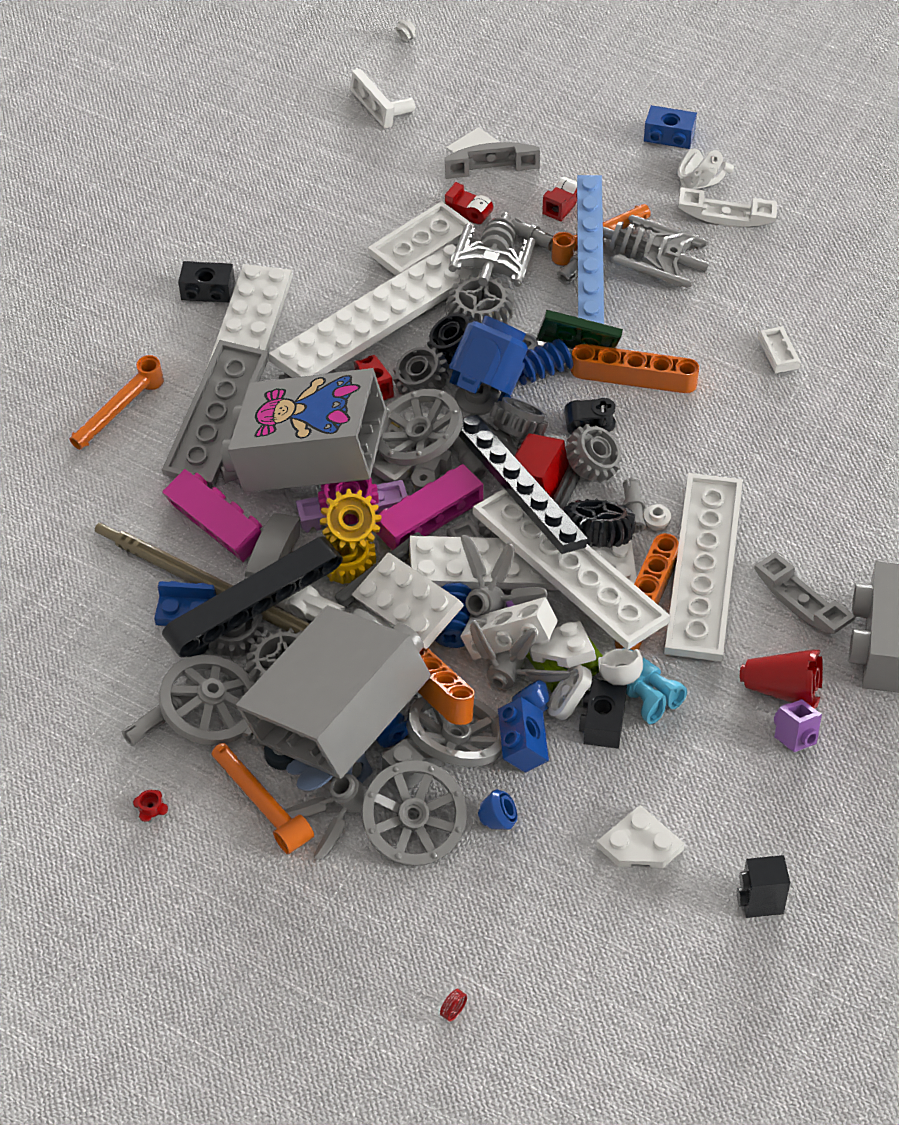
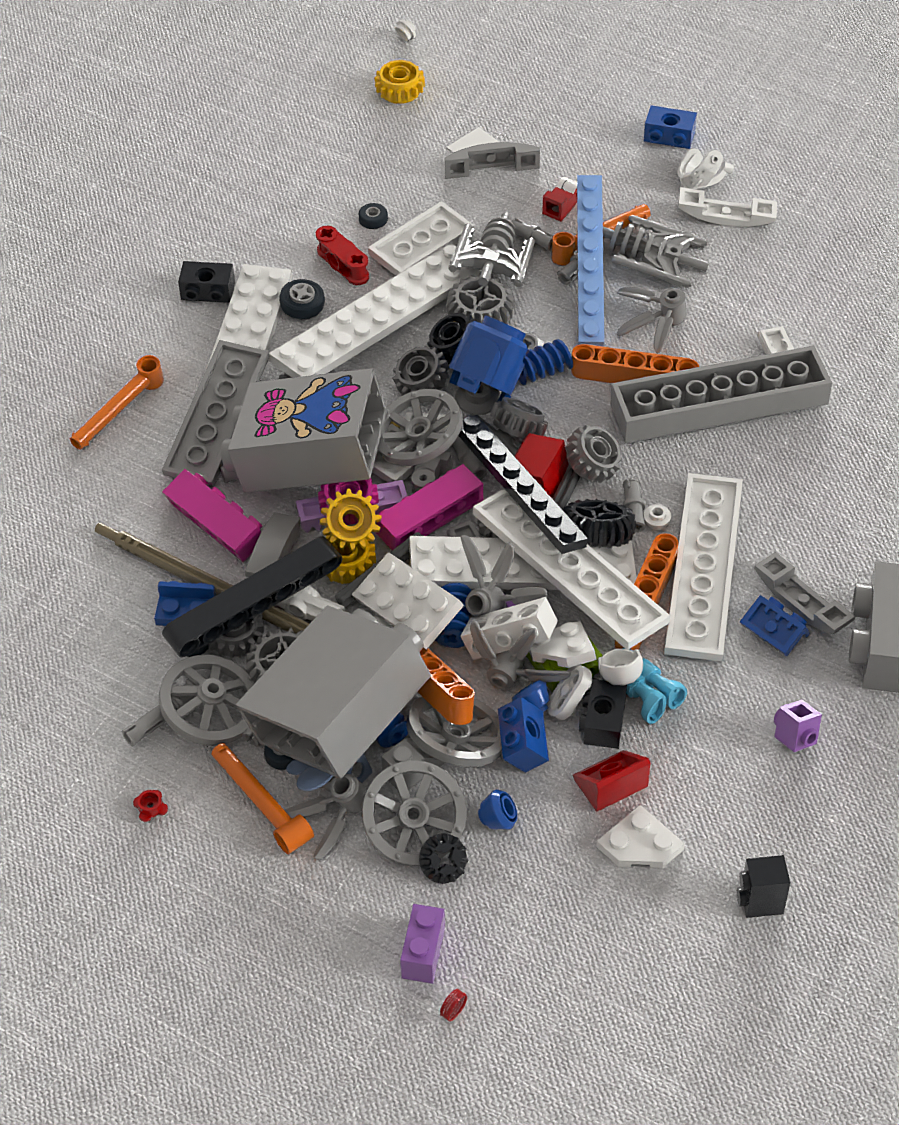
white piece [350,69,415,129] -> none
red leg [354,355,394,400] -> none
red leg [445,182,494,224] -> none
dark green tile [536,310,623,349] -> none
black piece [564,398,616,435] -> none
red cone [740,649,823,709] -> none
none -> black wheel [279,279,325,320]
none -> red piece [315,225,369,285]
none -> black wheel [358,203,388,229]
none -> yellow gear [374,60,425,104]
none -> medium lavender brick [400,904,445,984]
none -> black gear [419,833,469,884]
none -> red slope [573,750,651,812]
none -> light grey brick [610,346,832,443]
none -> light grey plant [617,287,687,354]
none -> blue bracket [740,595,810,656]

